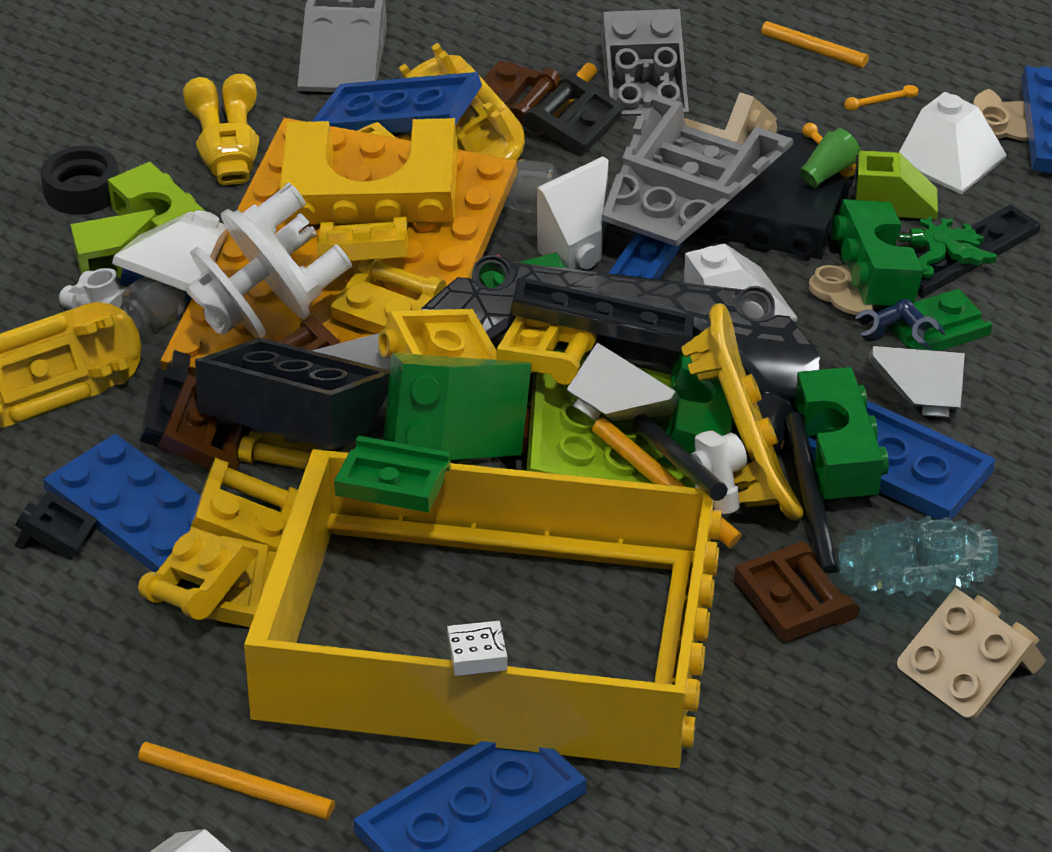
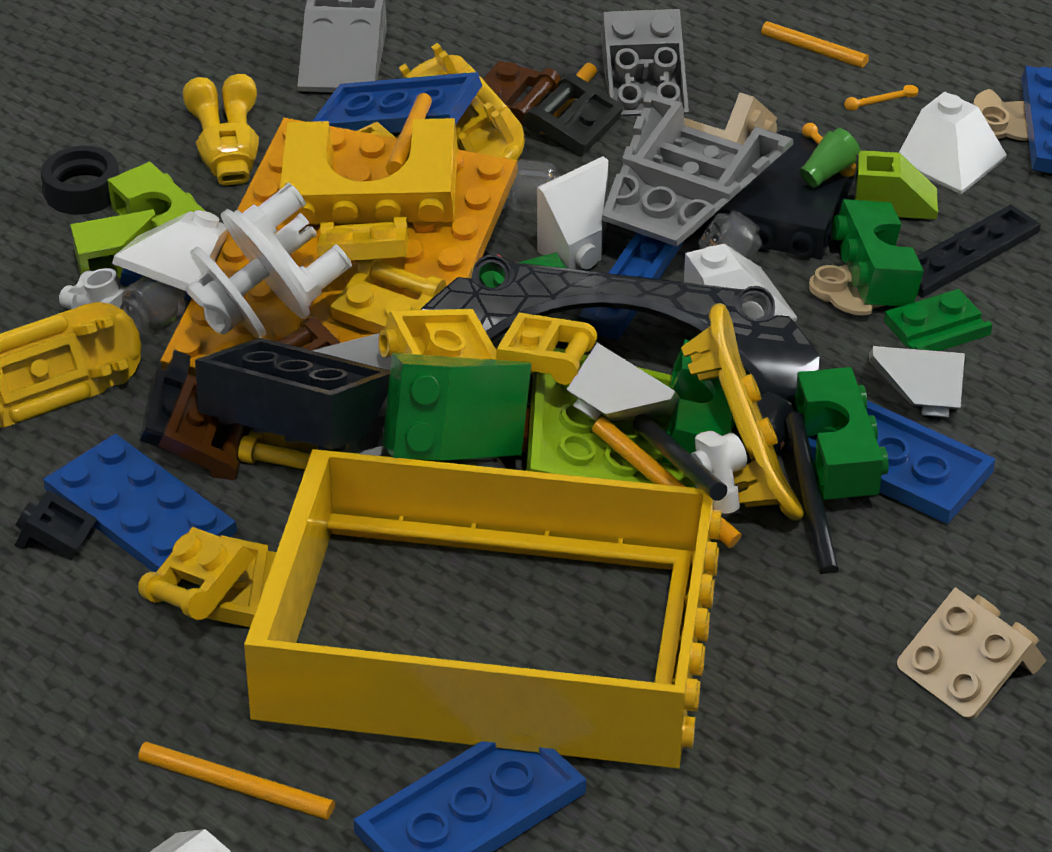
yellow plate [190,457,298,552] -> none
green plate [334,436,451,513] -> none
white tile [447,621,507,676] -> none
black tile [509,277,695,353] -> none
reddish brown plate [734,542,860,643] -> none
clear light blue gear [839,516,999,596] -> none
dark blue arm [855,299,945,349] -> none
green piece [898,216,997,278] -> none
none -> light orange bar [386,93,432,175]
none -> clear head [699,210,762,260]

